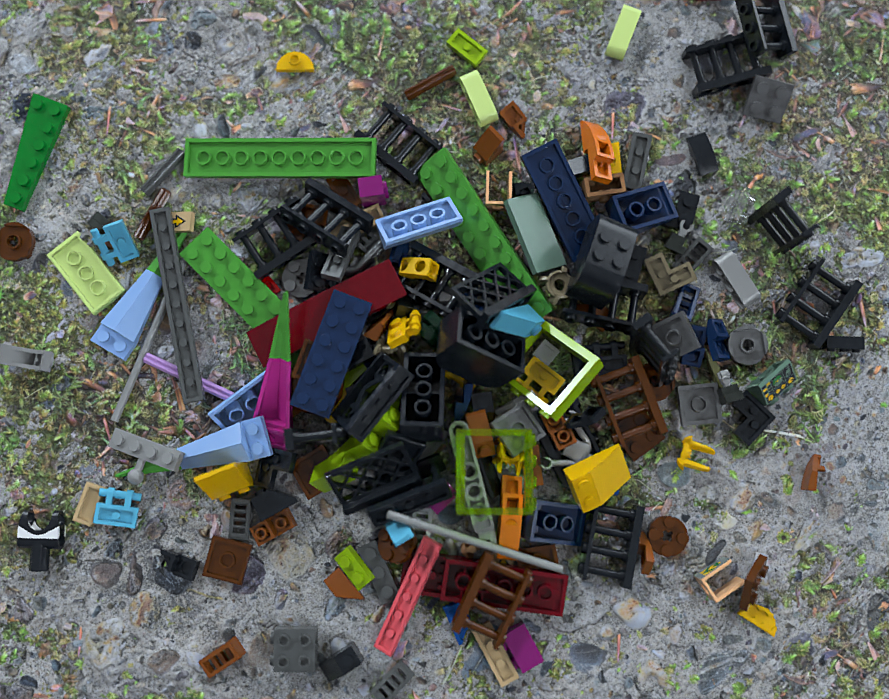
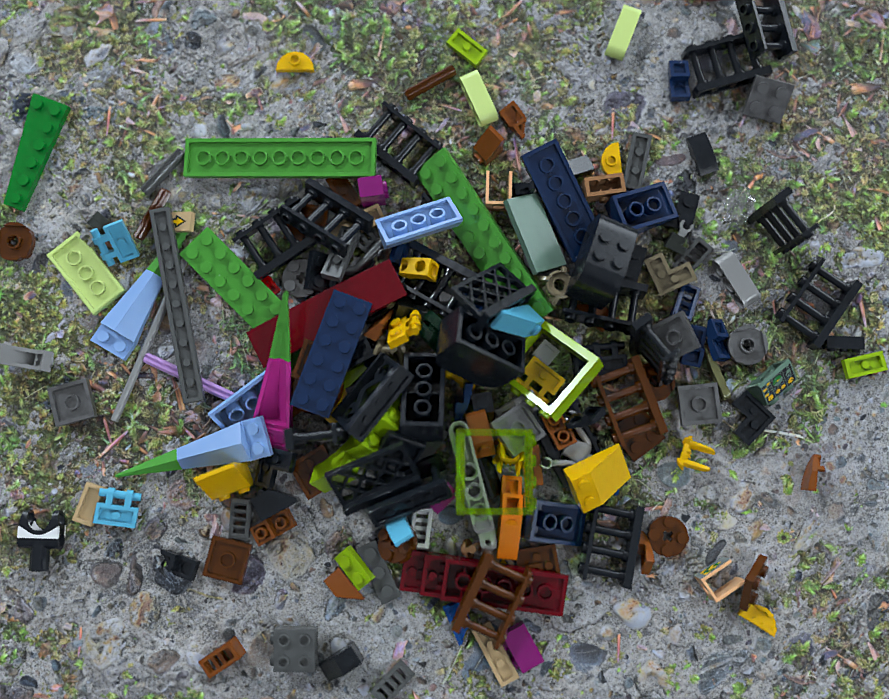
light grey plate [108,428,185,485] -> none
coral tile [373,535,443,657] -> none
light grey piece [386,510,563,574] -> none
orange slope [580,120,615,185] -> none
pearl dark grey piece [717,369,744,406] -> none
none -> flat silver plate [47,378,98,427]
none -> dark blue slope [668,60,691,102]
none -> lime plate [841,351,888,379]

